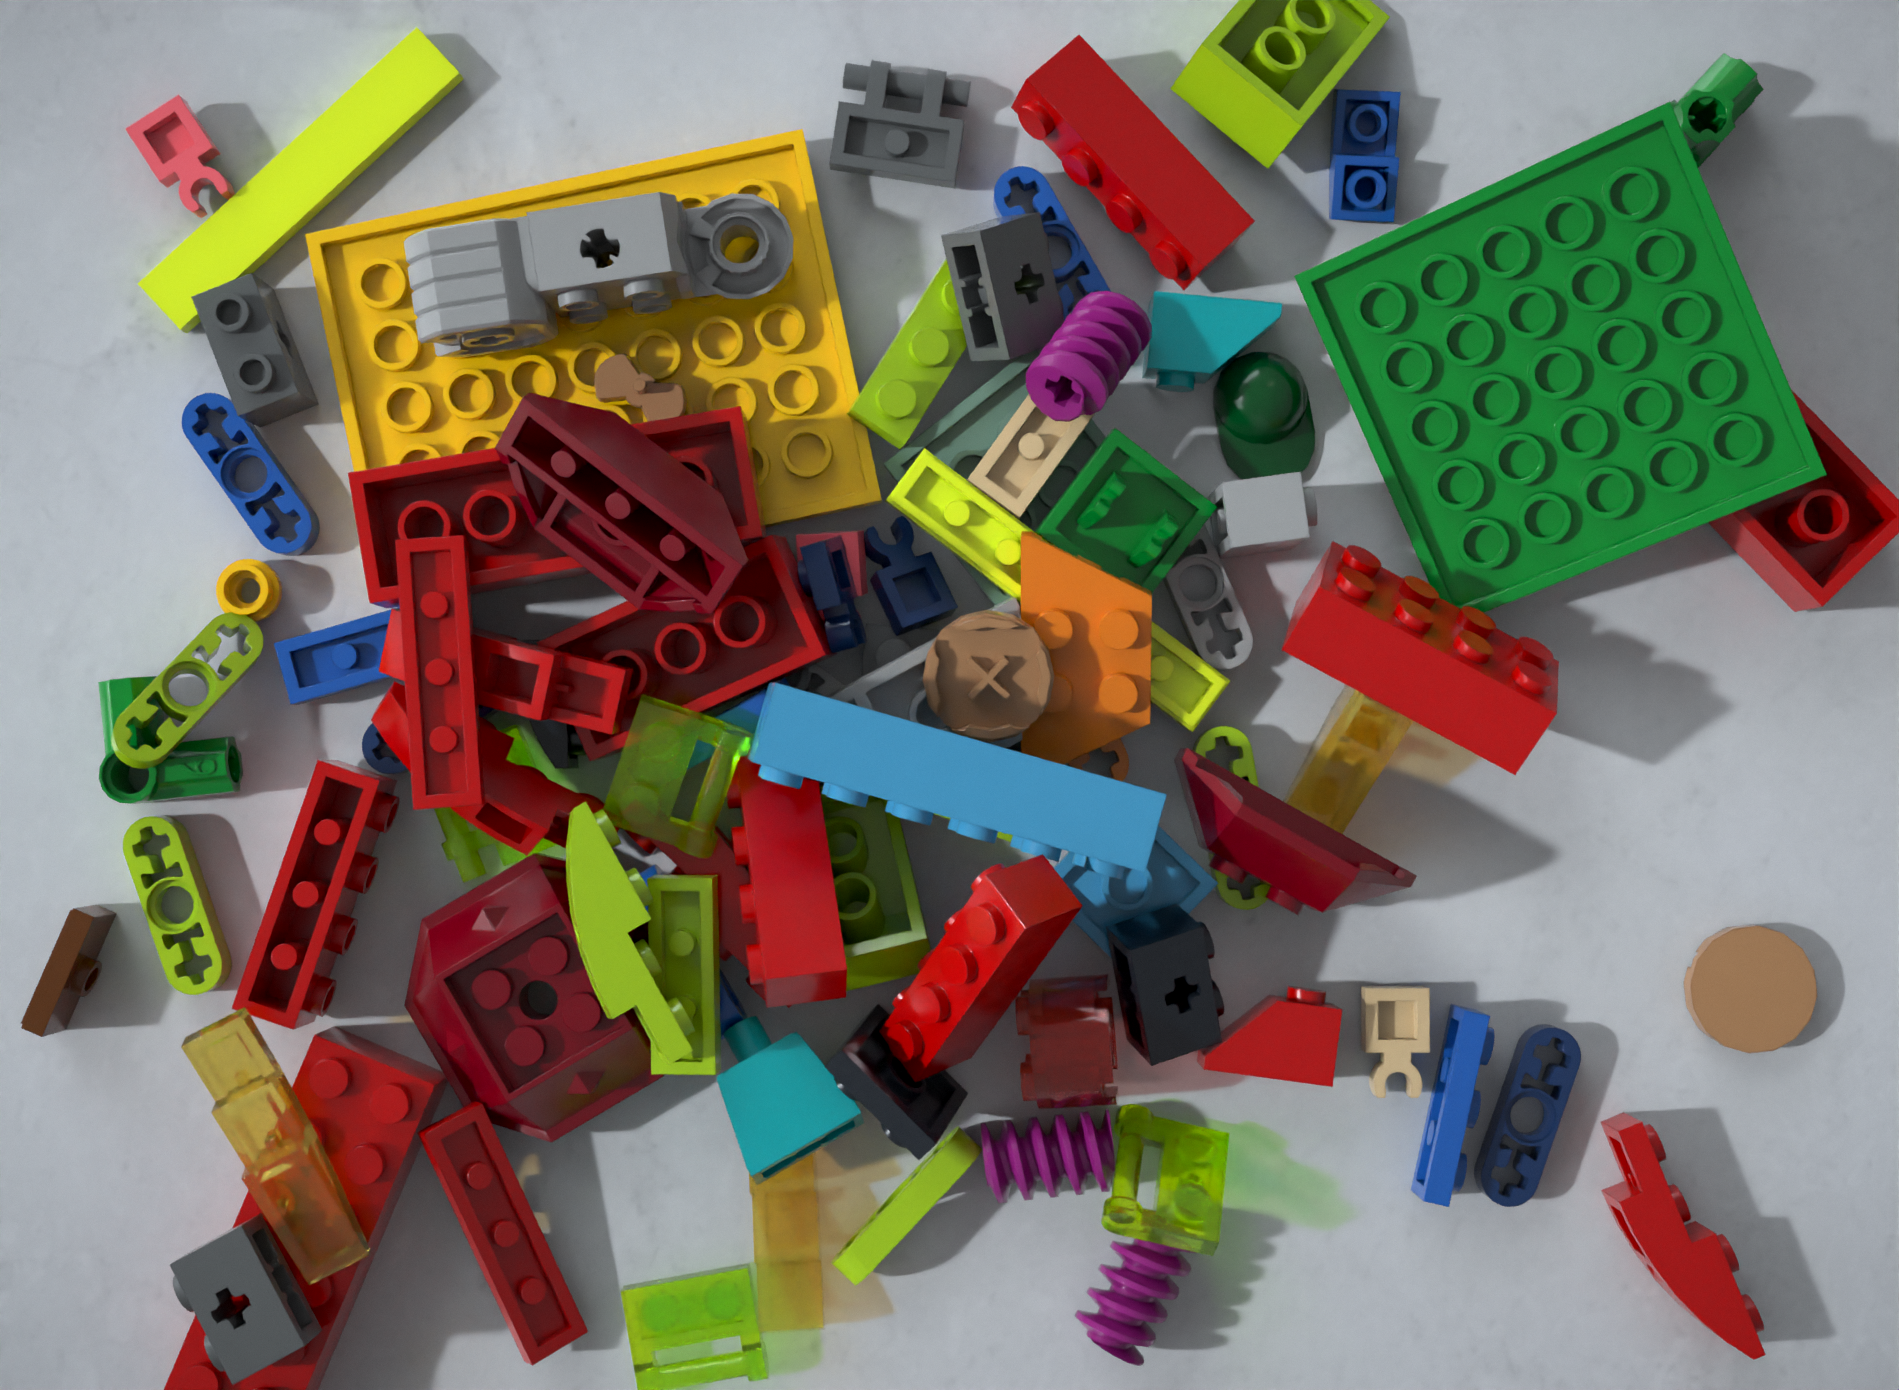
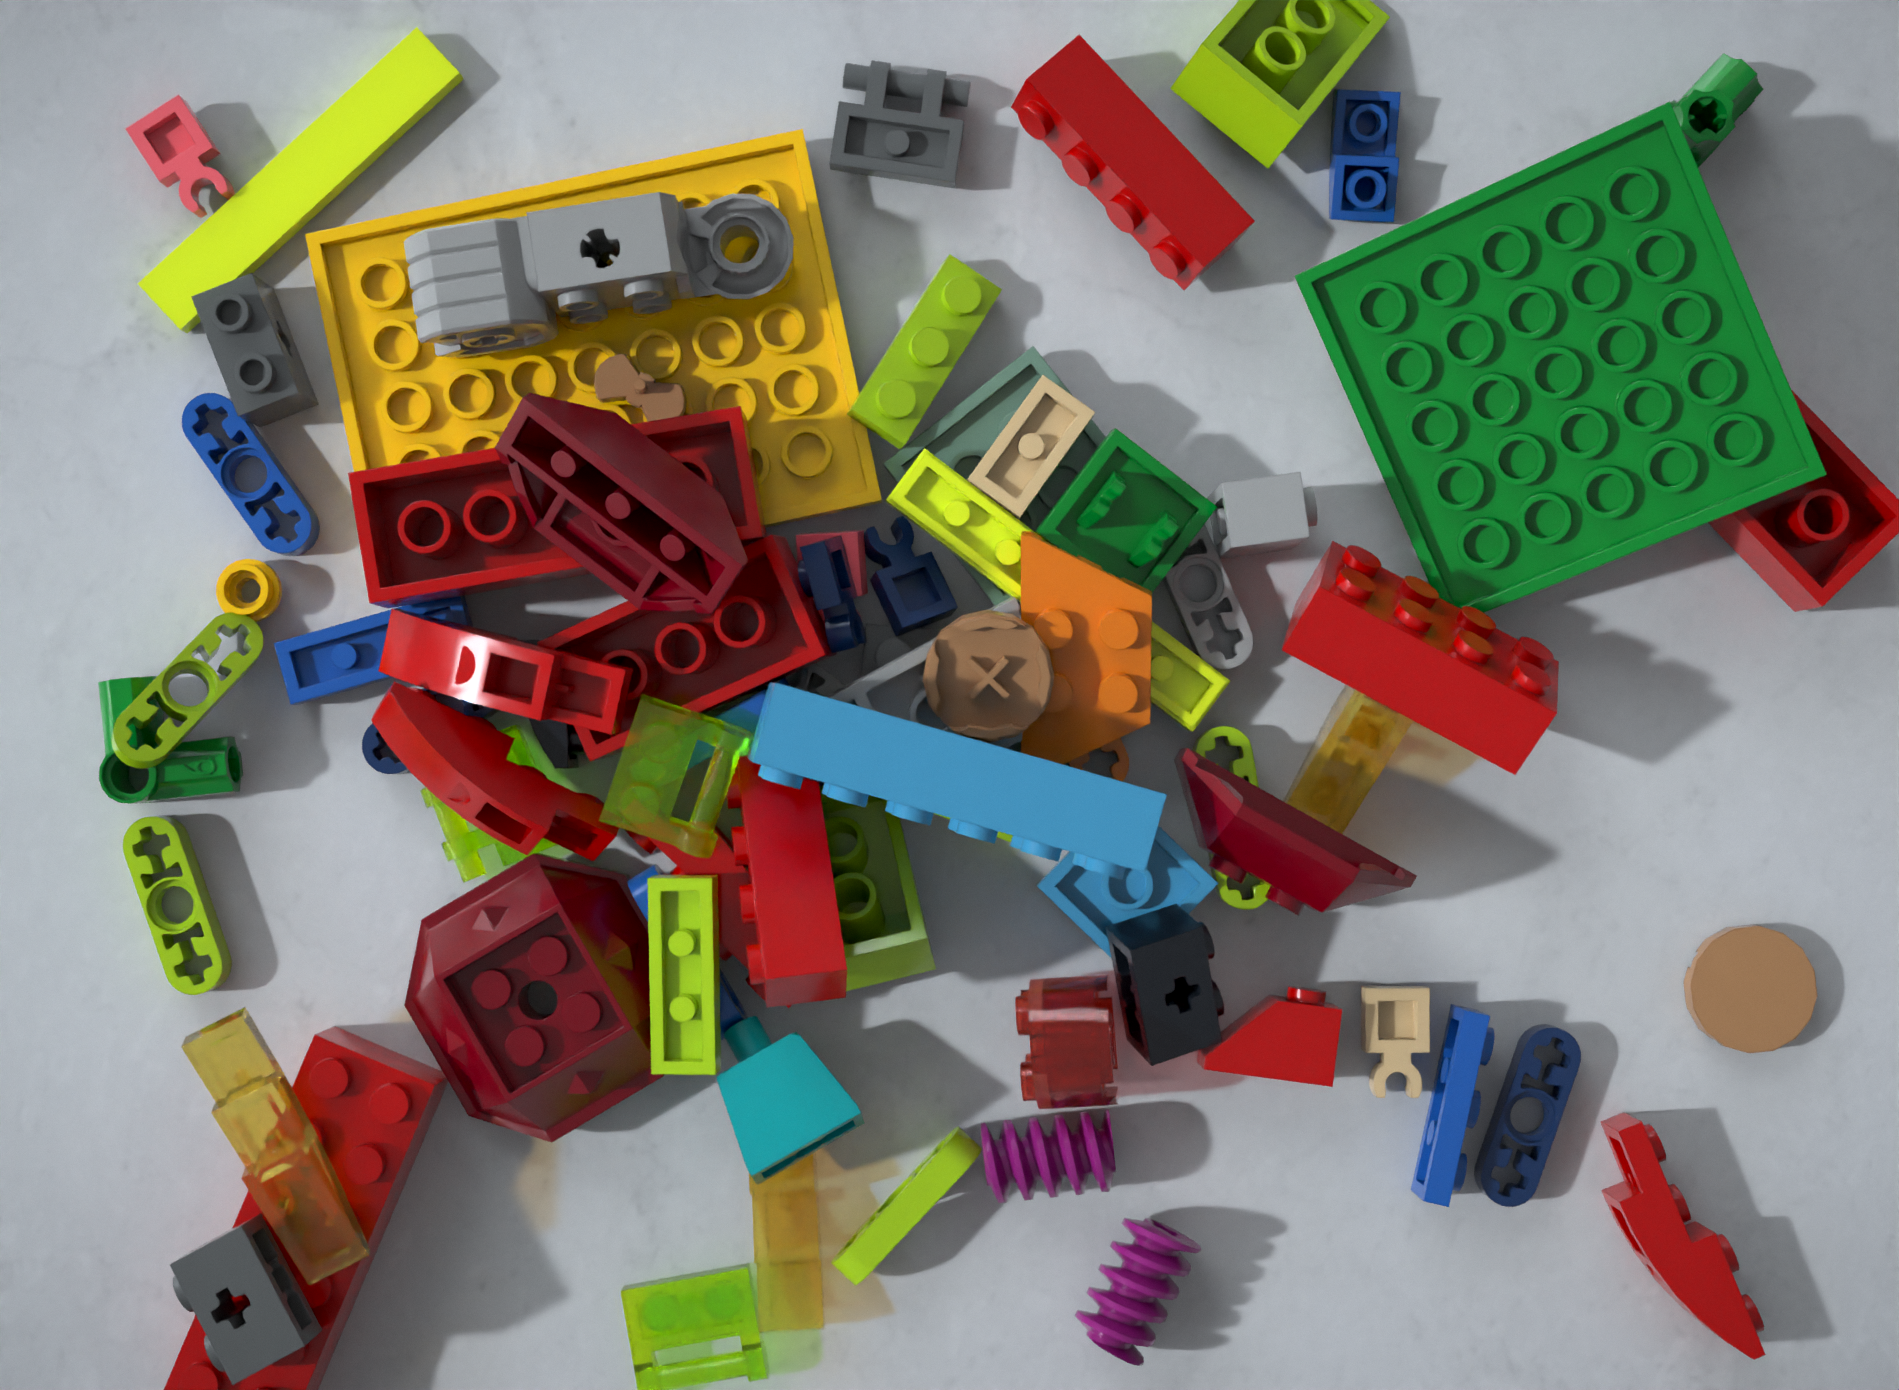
reddish brown plate [21,905,117,1037] -> none
red brick [231,760,400,1030] -> none
red plate [395,535,485,810] -> none
red plate [417,1101,588,1366] -> none
lime slope [566,802,695,1065] -> none
black plate [824,1004,968,1160] -> none
red brick [879,854,1083,1083] -> none
dark grey brick [941,212,1064,361] -> none
blue beam [993,166,1111,321] -> none
magenta piece [1026,290,1152,422] -> none
clear neon green plate [1101,1104,1230,1256] -> none
teal slope [1142,291,1282,392] -> none
dark green cap [1213,352,1315,480] -> none

